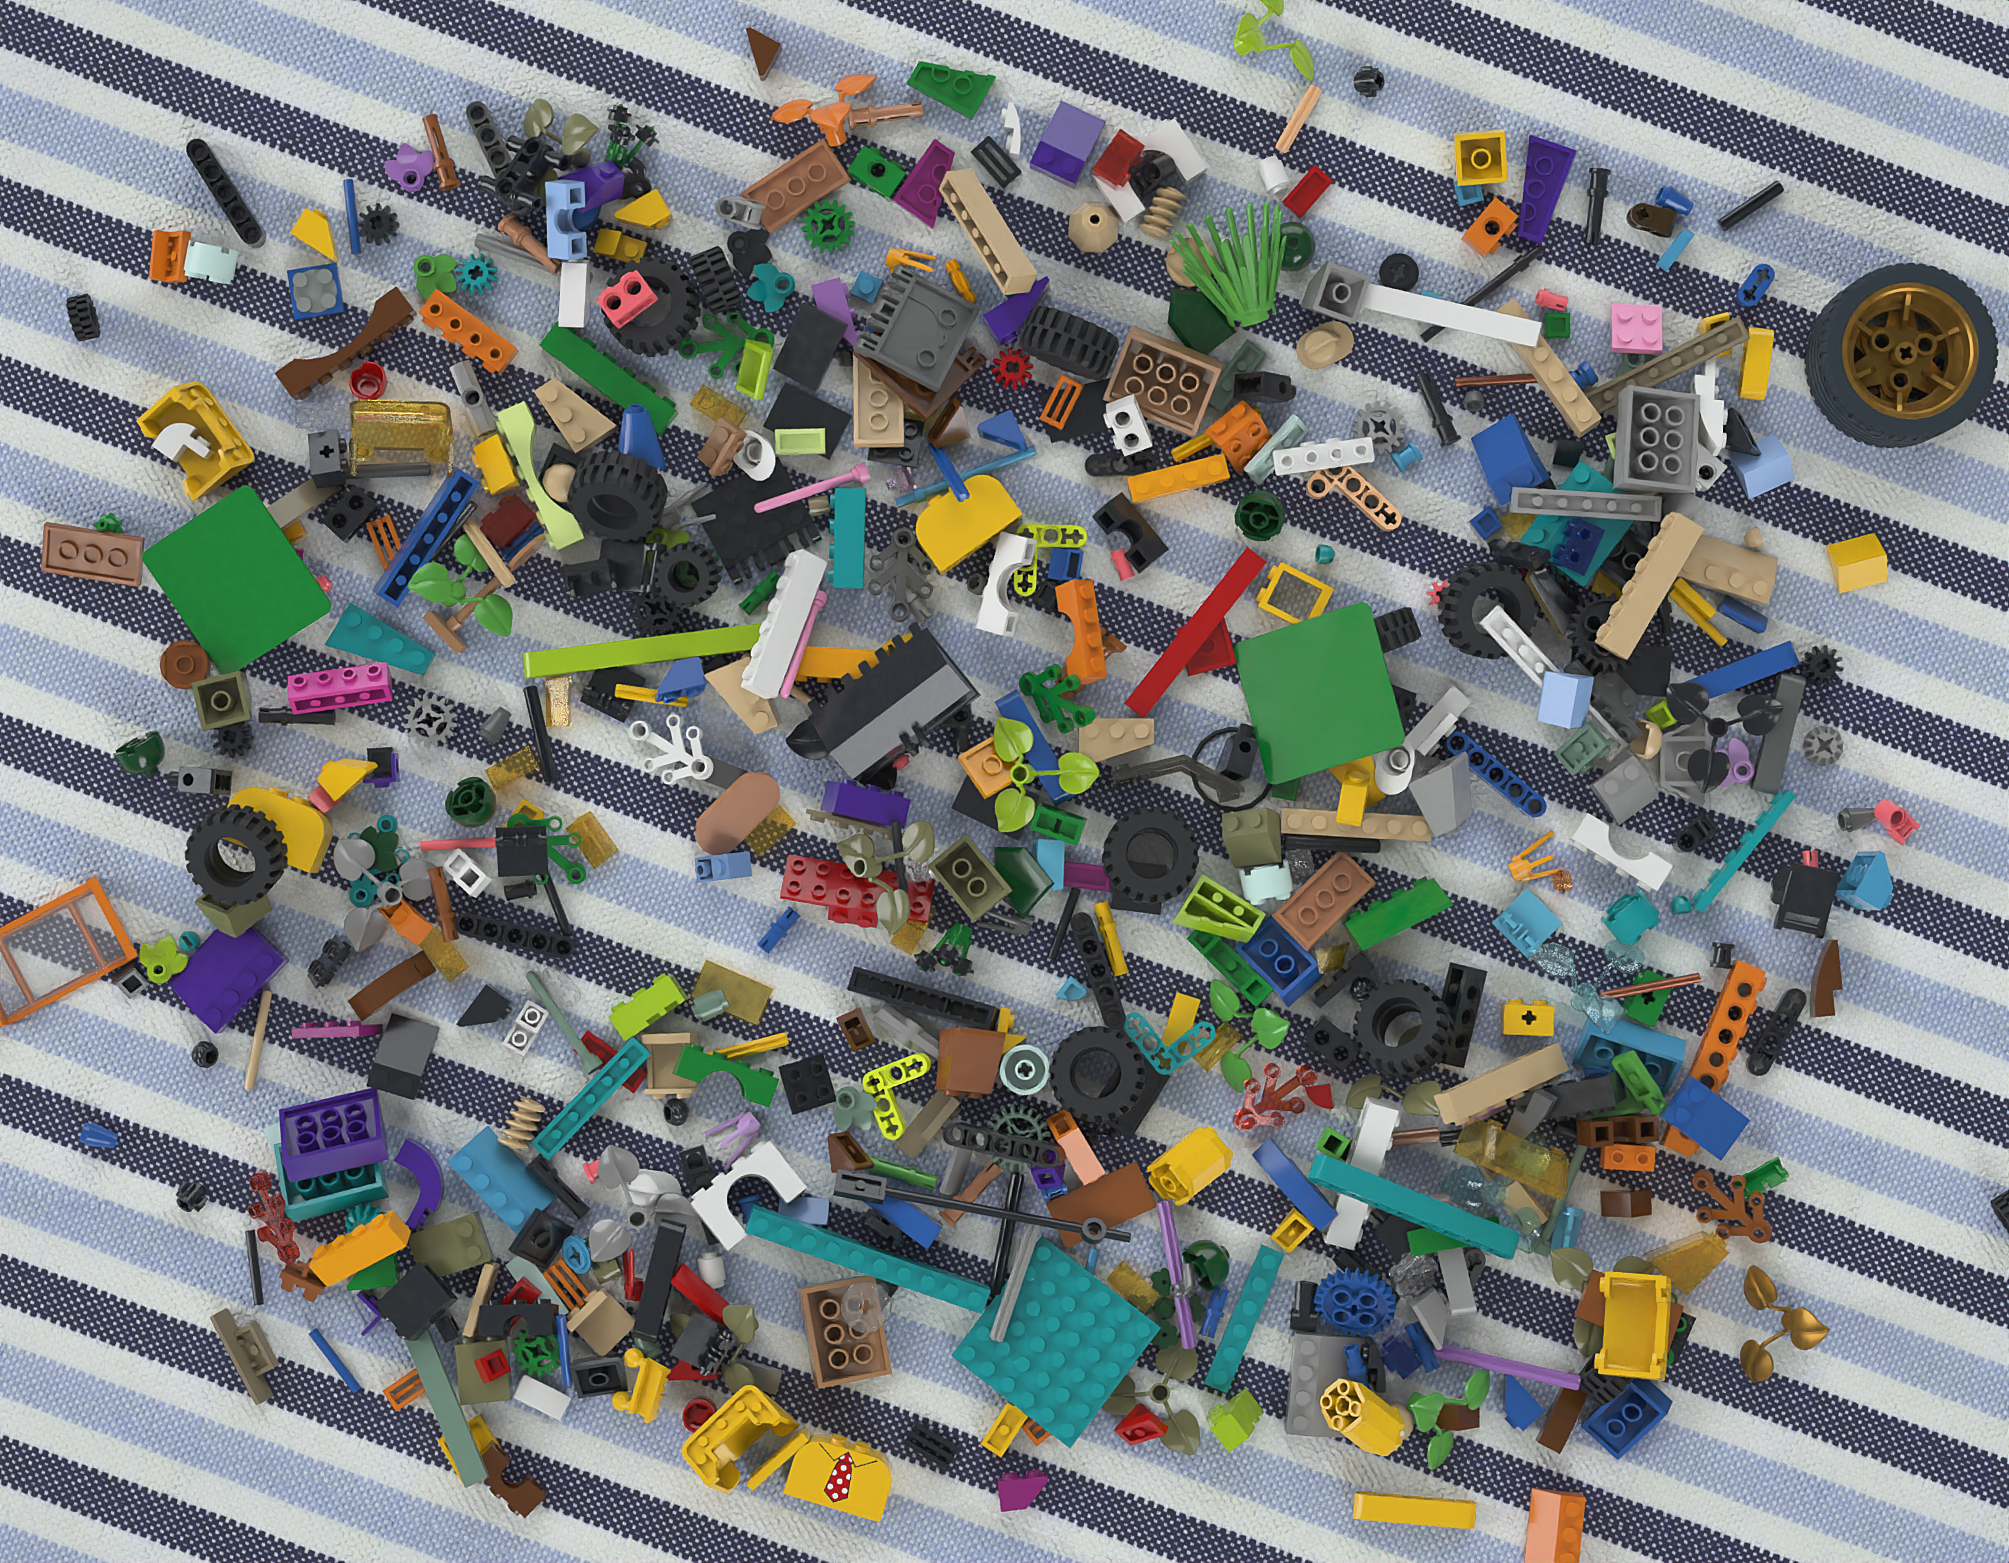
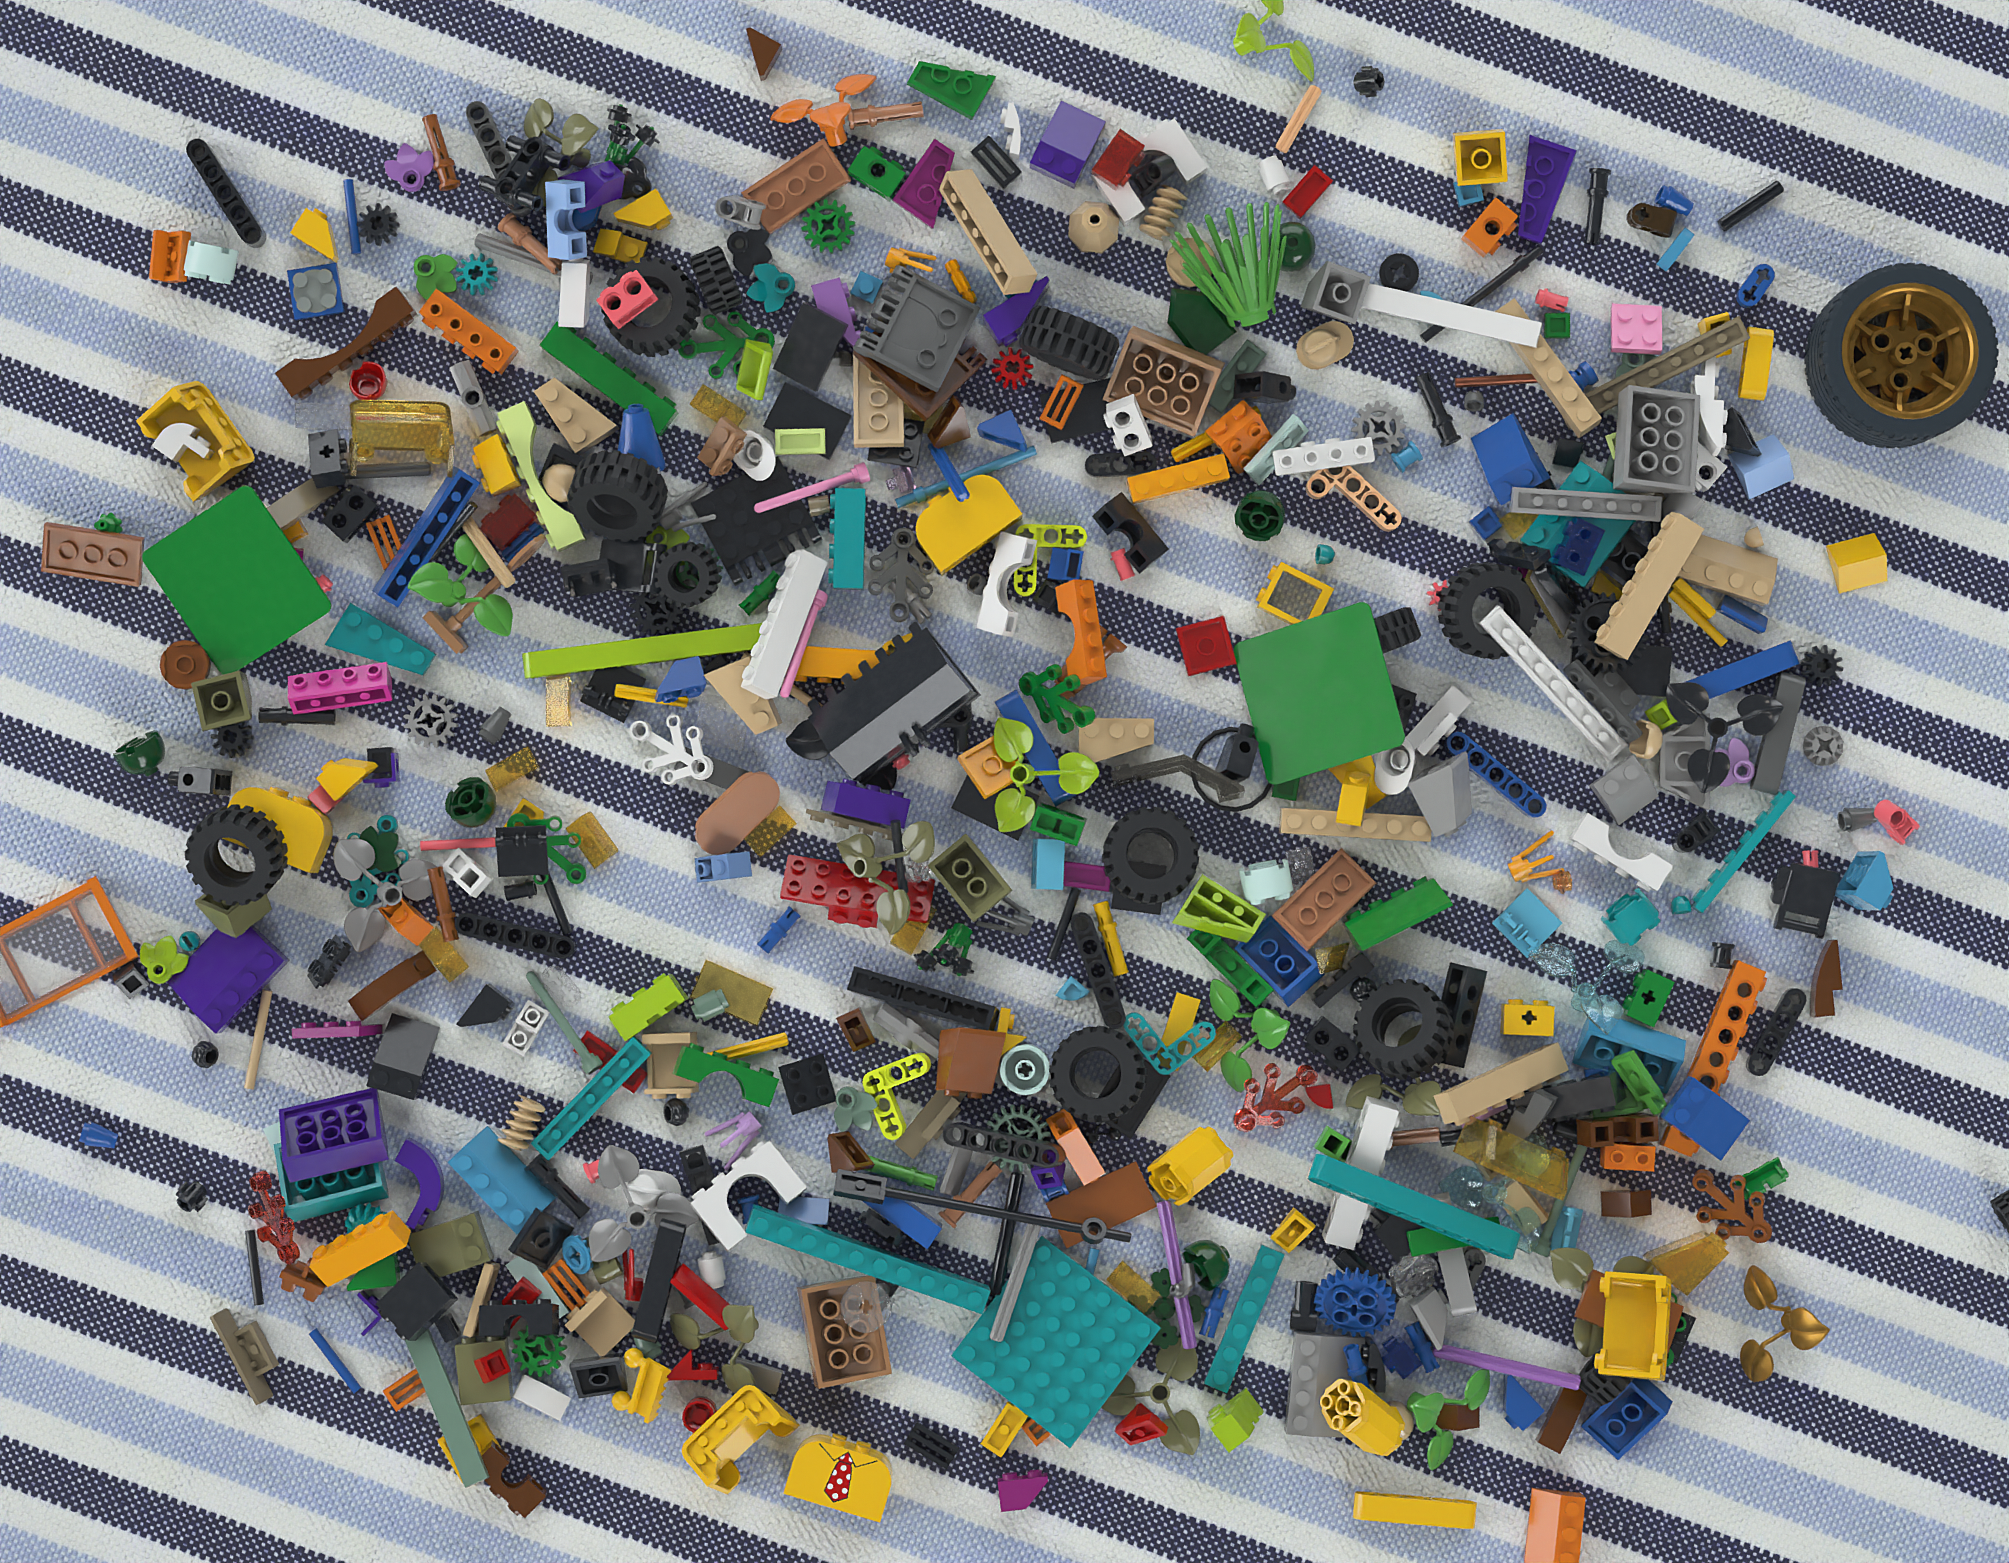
black tyre [66,293,100,342] -> none
black axle [523,685,558,783] -> none
blue bar [556,1314,573,1386] -> none
black hinge [670,1311,736,1377] -> none
yellow tile [746,1427,811,1491] -> none
dark green tile [994,847,1055,918] -> none
red tile [1124,547,1267,718] -> none
olive slope [1222,808,1281,869] -> none
blue slope [1252,1138,1339,1232] -> none
black axle [1284,833,1381,854] -> none
light blue slope [1536,671,1594,729] -> none
sand green bracket [1553,721,1615,776] -> none
copper bar [1600,973,1701,1001] -> none

